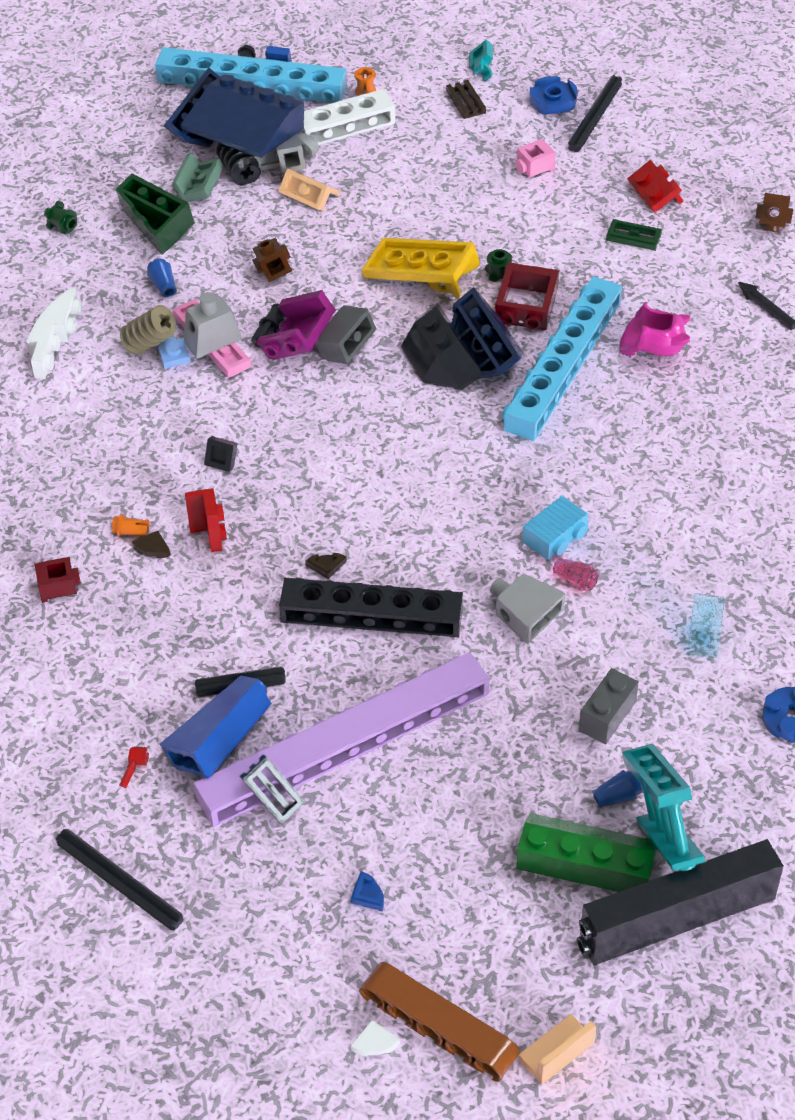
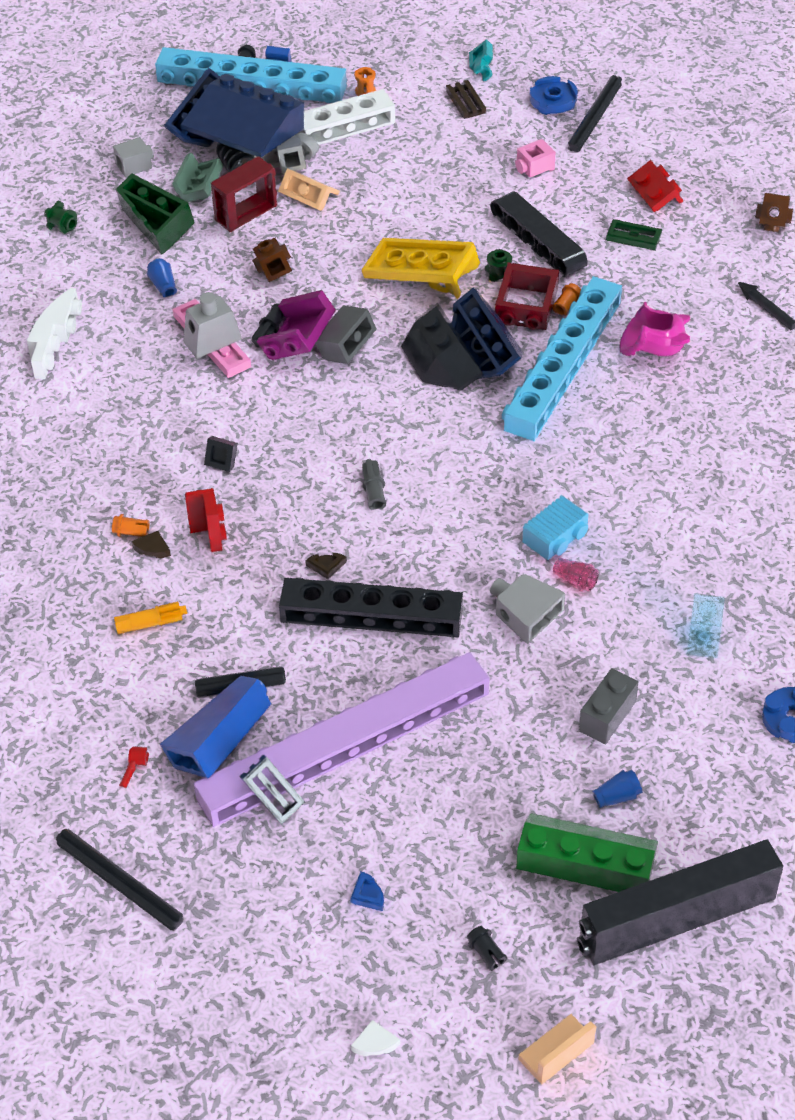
dark red brick [34,557,81,603] -> none
dark tan piece [120,305,177,355] -> none
light blue plate [157,335,190,369] -> none
dark orange beam [359,962,520,1082] -> none
teal fence [622,743,706,871] -> none
none -> light grey brick [113,137,154,177]
none -> light orange piece [114,601,187,634]
none -> dark red window [211,156,277,232]
none -> dark grey axle [362,459,386,510]
none -> black pin [467,925,507,971]
none -> black beam [490,191,588,277]
none -> orange pin [552,283,581,316]

